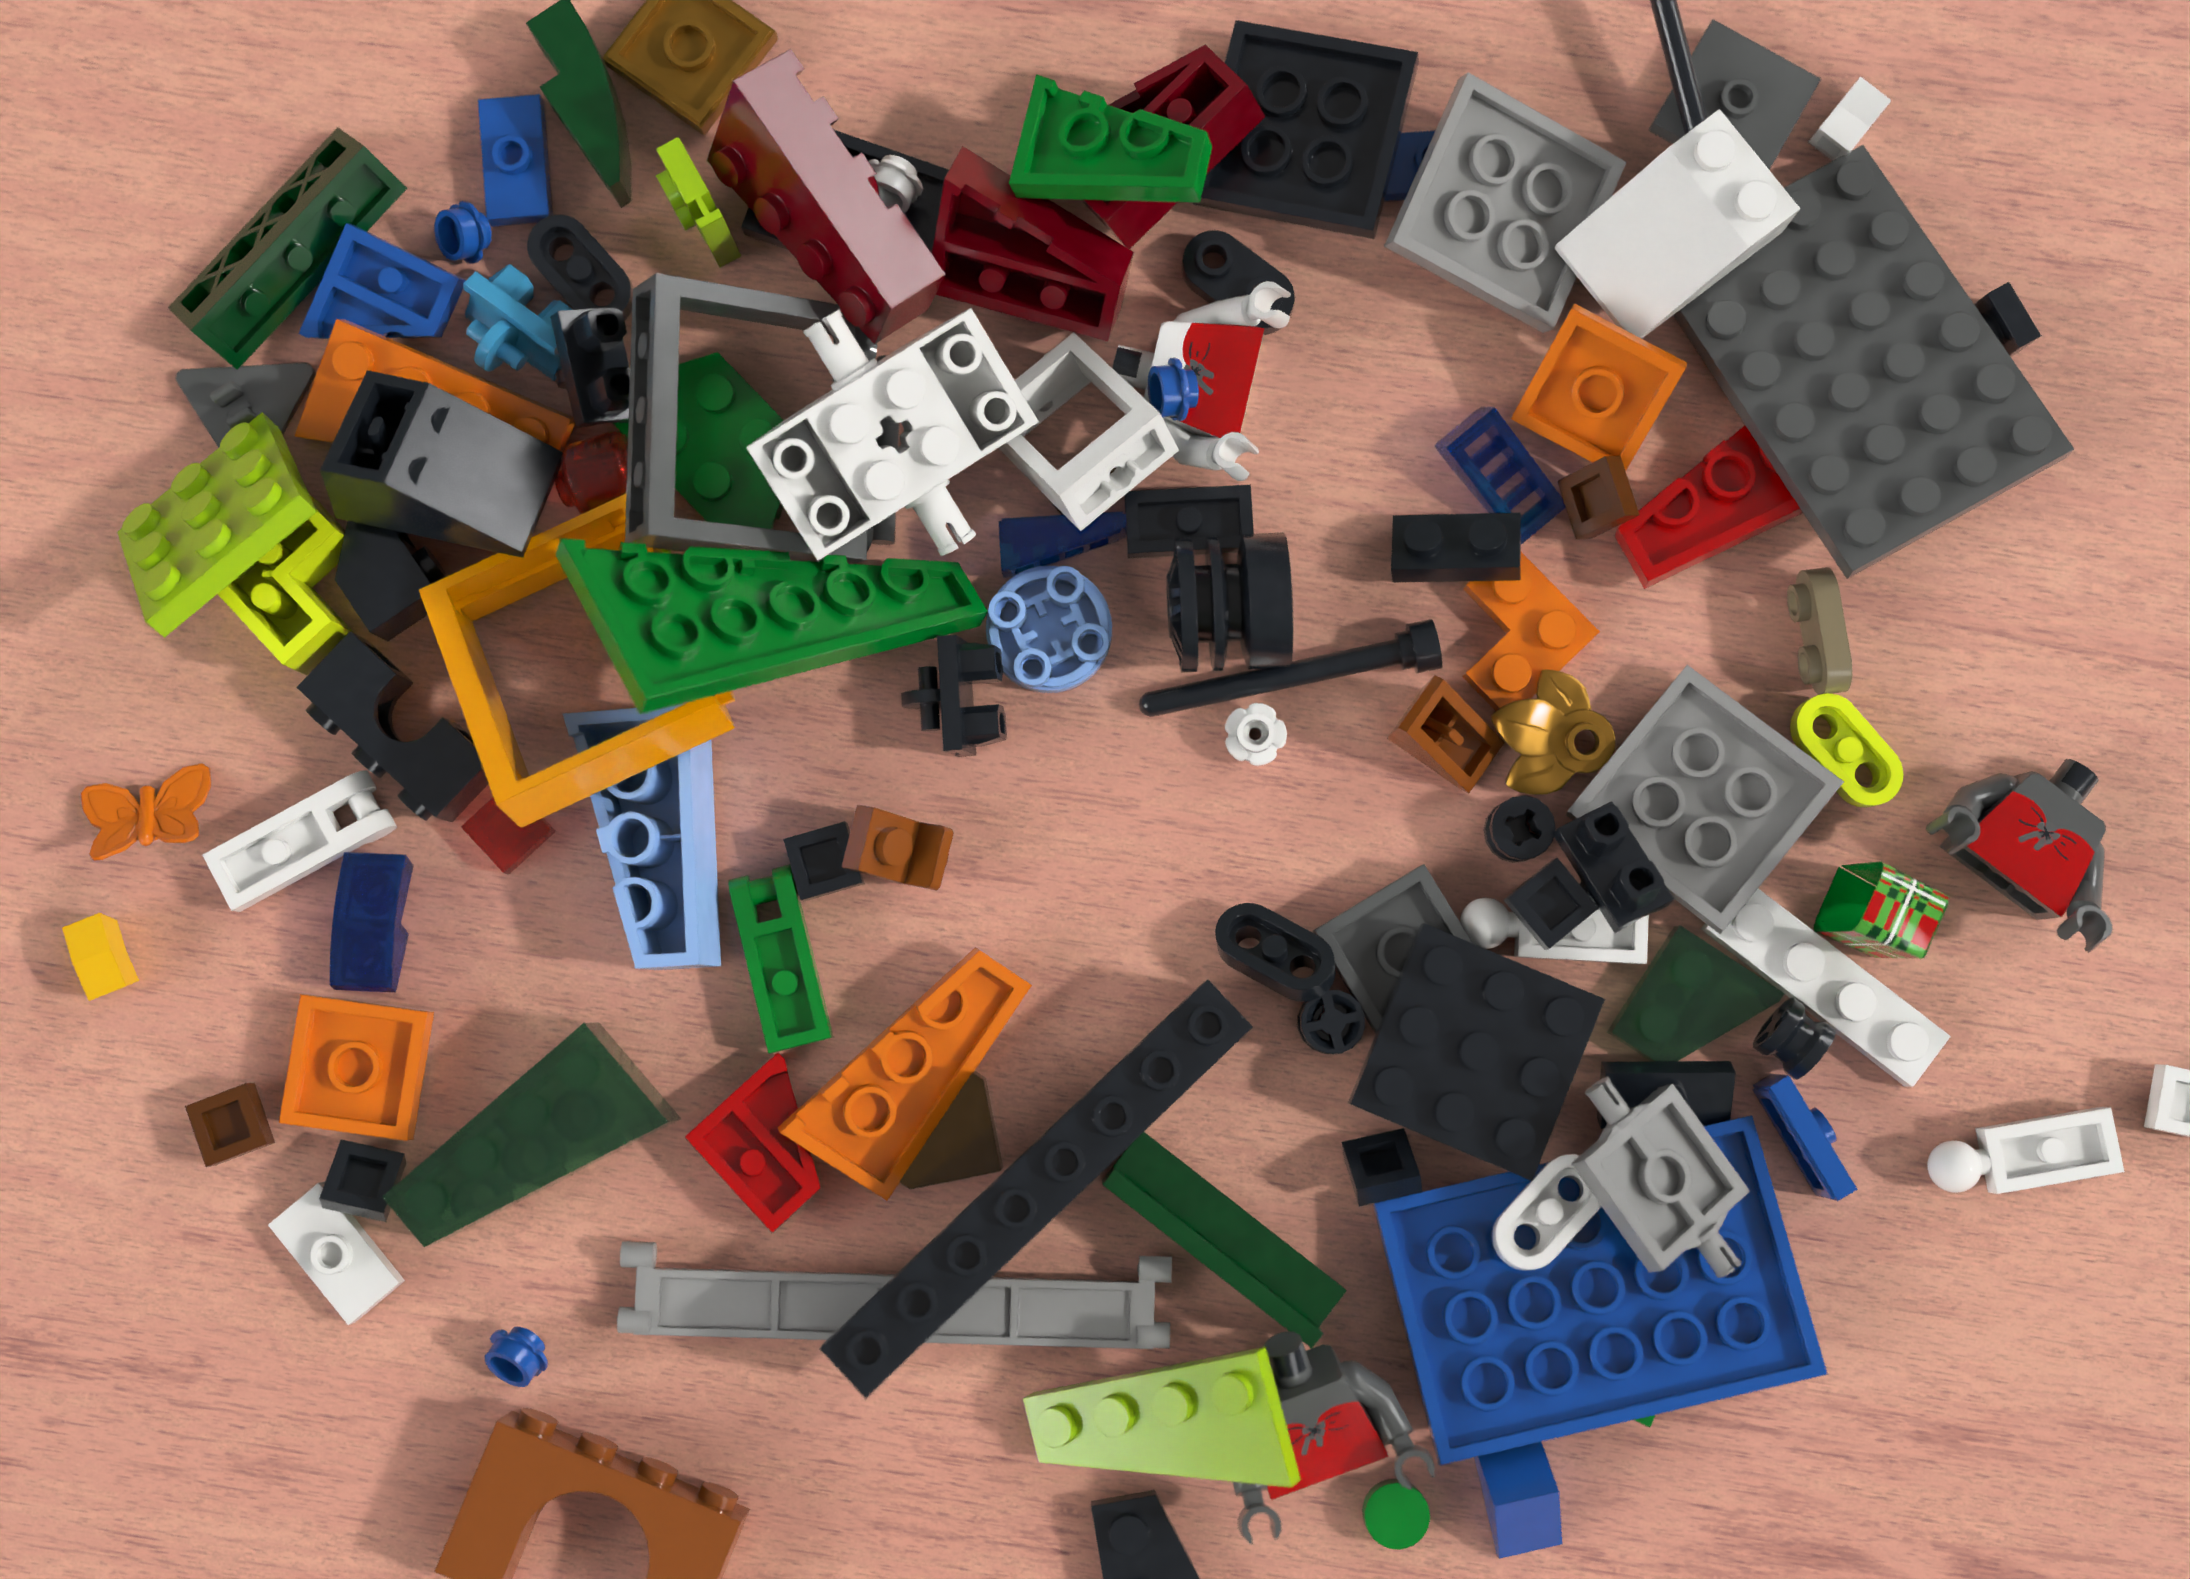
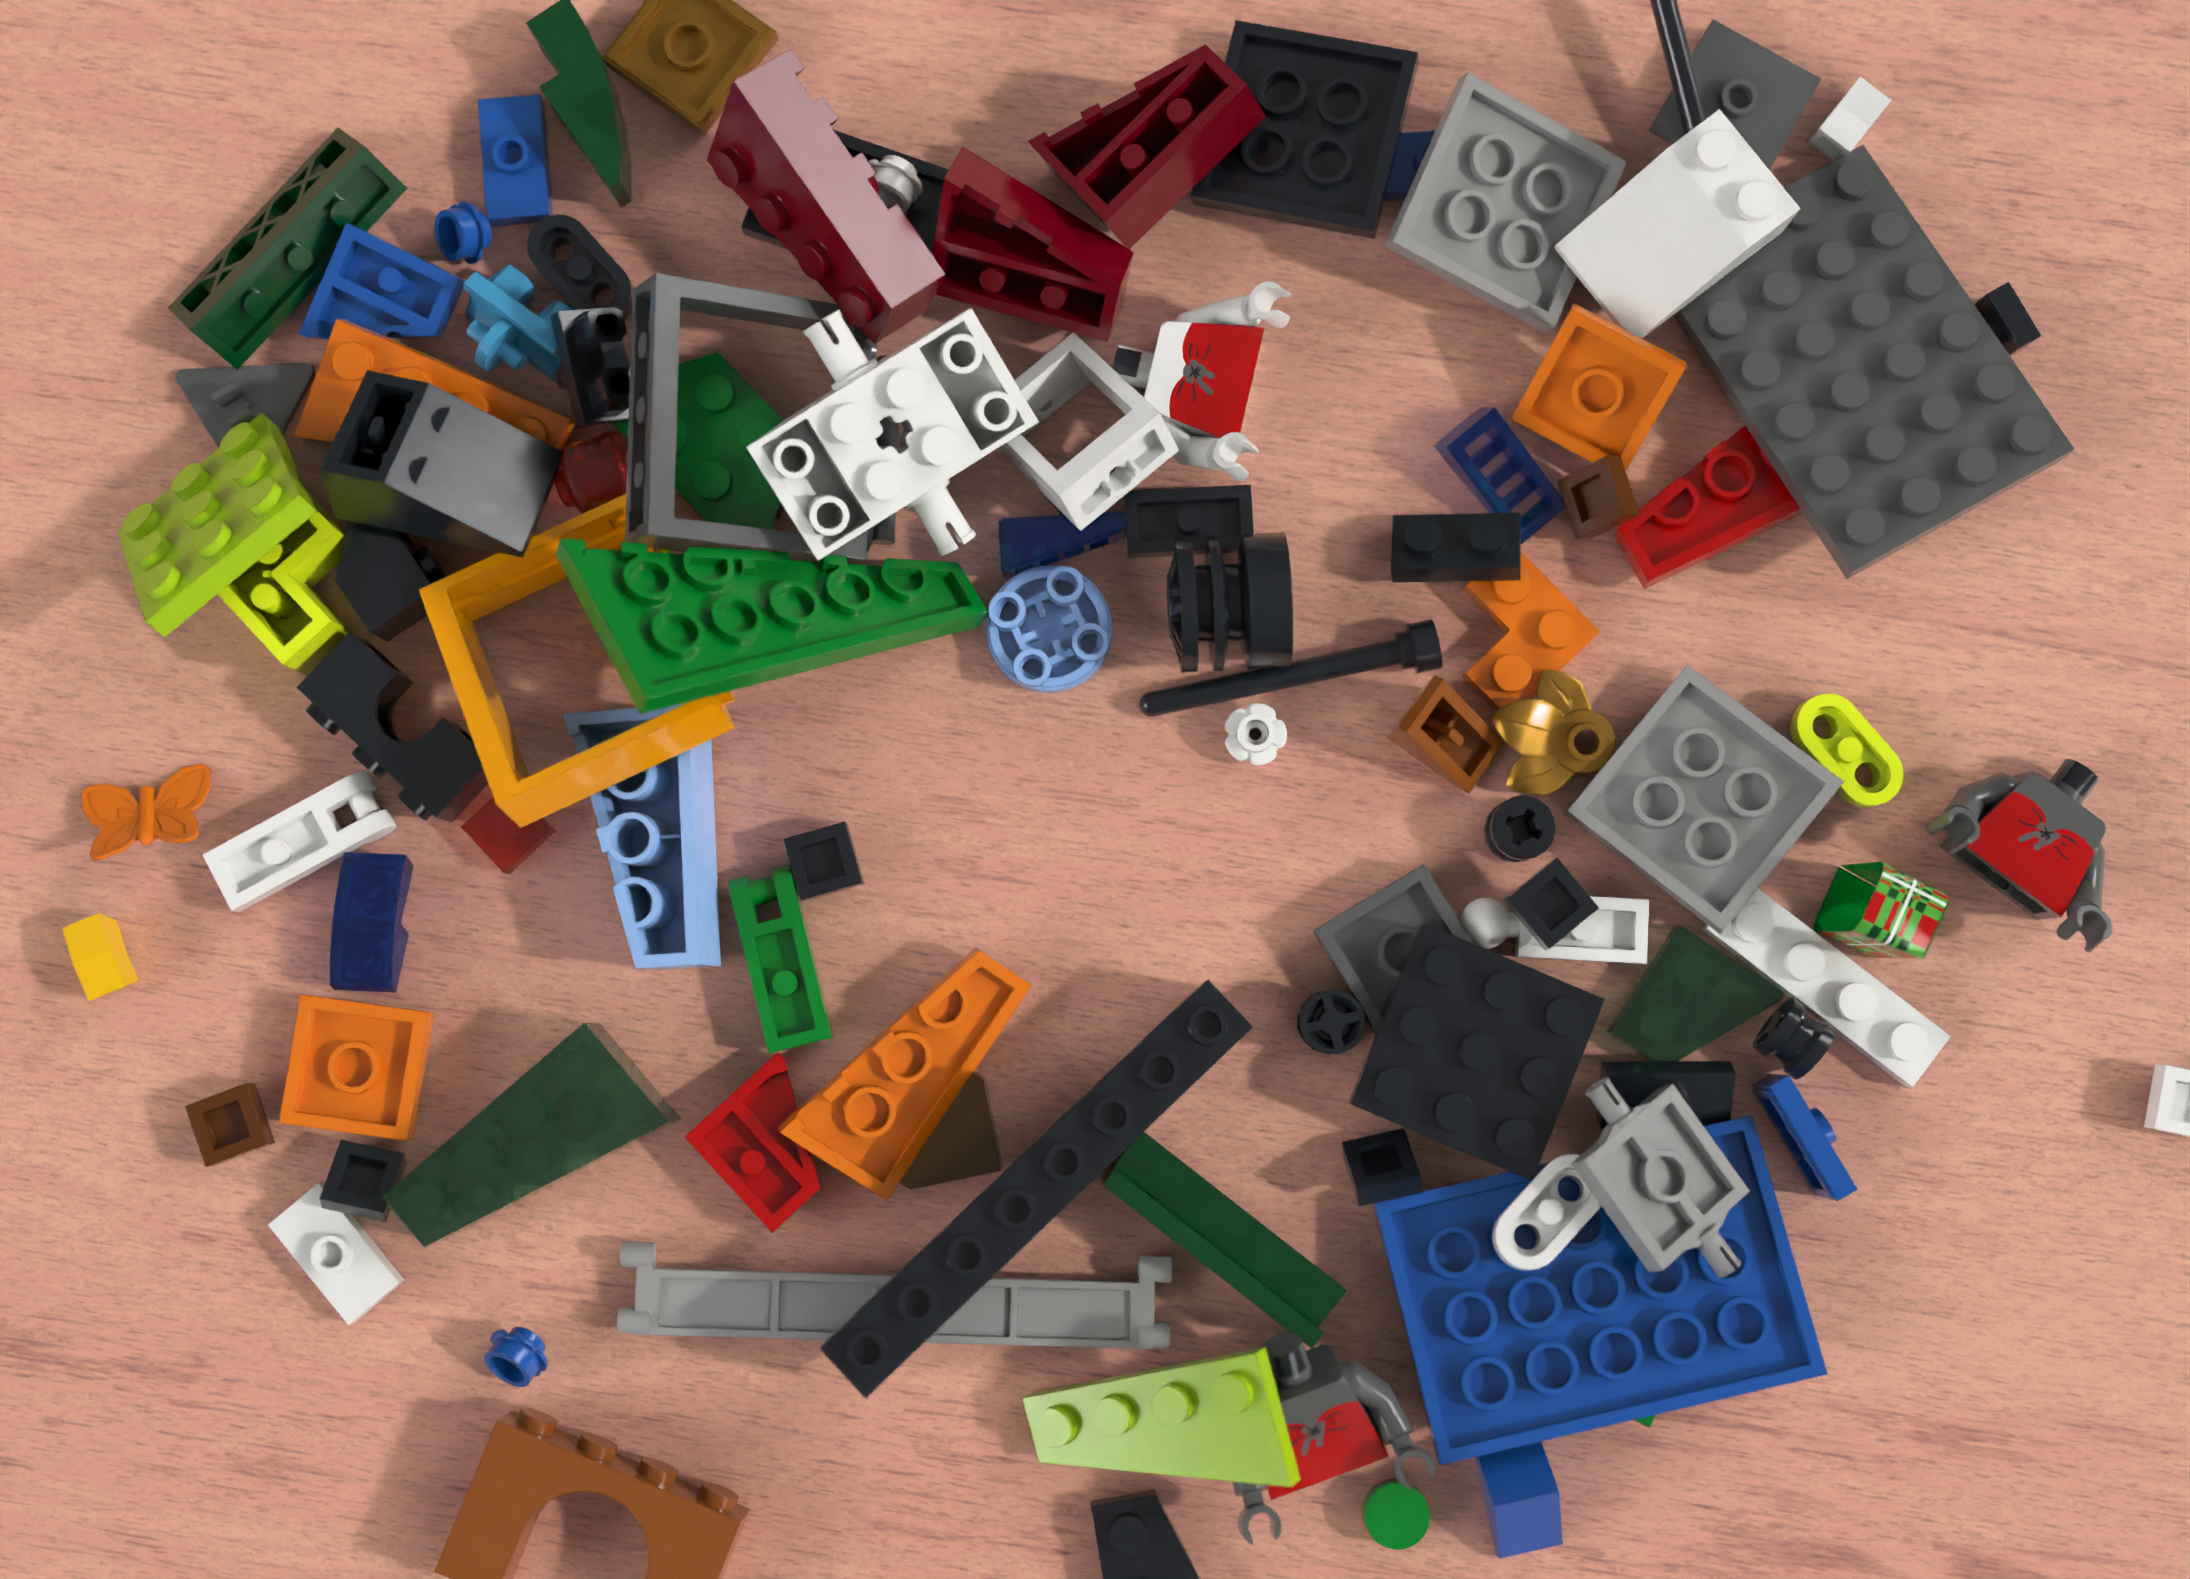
lime plate [656,137,741,268] -> none
dark orange bracket [842,805,954,891] -> none
black hips [901,635,1007,757] -> none
green wing [1009,74,1212,203] -> none
blue plate [1148,357,1199,421] -> none
black plate [1182,230,1295,335] -> none
black plate [1215,903,1336,1002] -> none
black hips [1553,801,1674,933] -> none
dark tan plate [1787,567,1852,695] -> none
white plate [1927,1107,2124,1194] -> none

